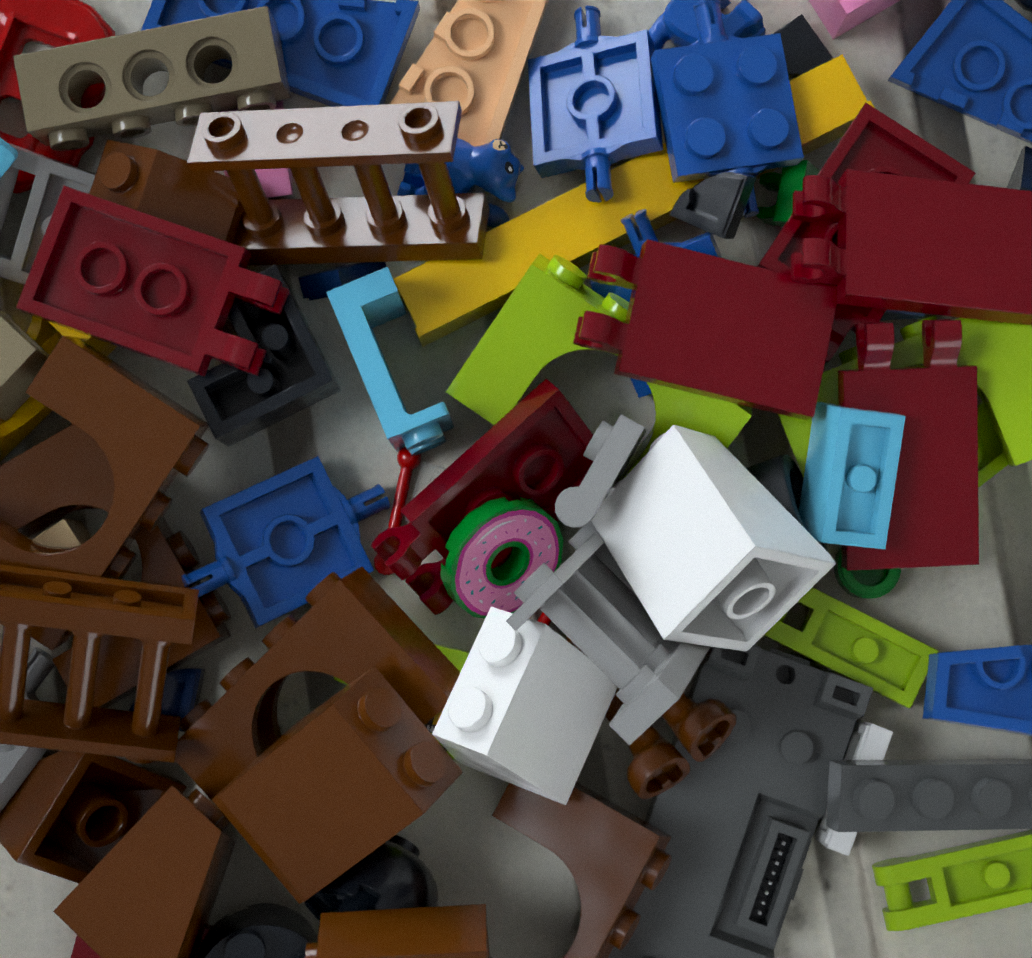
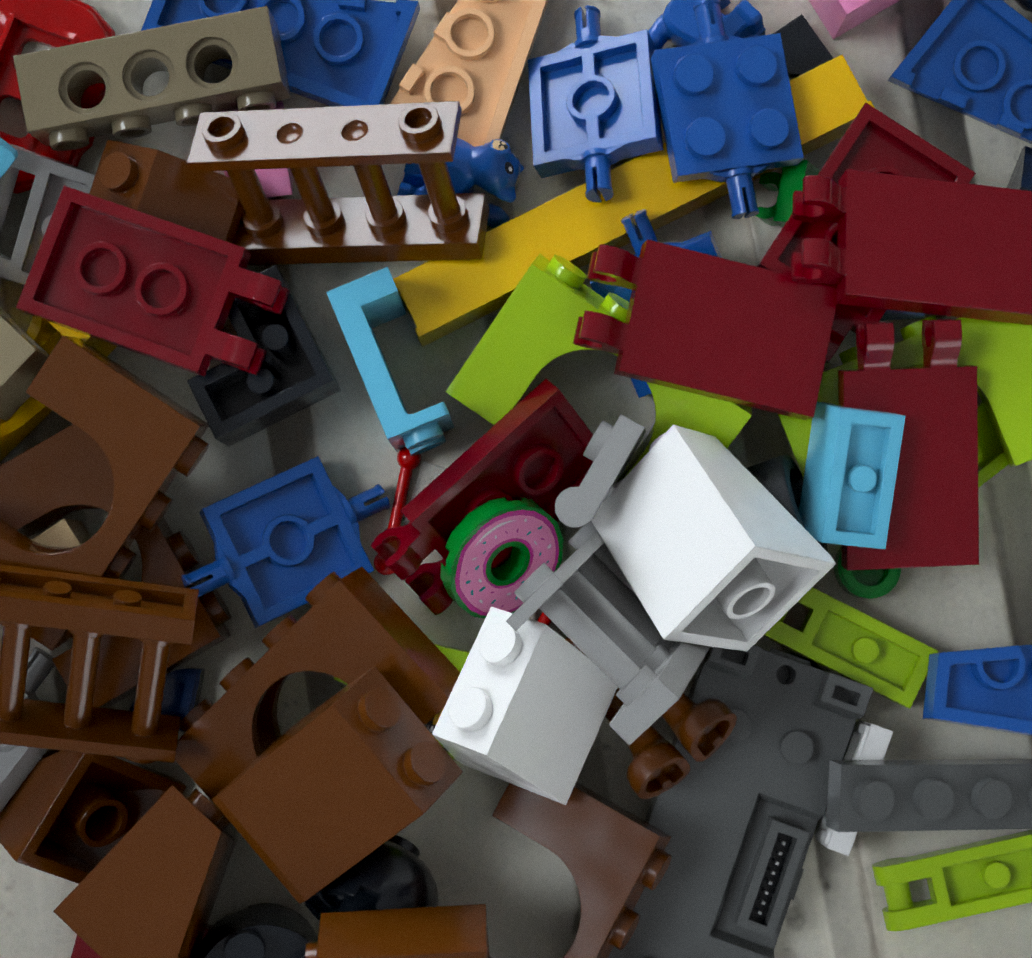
dark blue tile [298,262,387,301] -> none
black tile [670,172,757,239] -> none

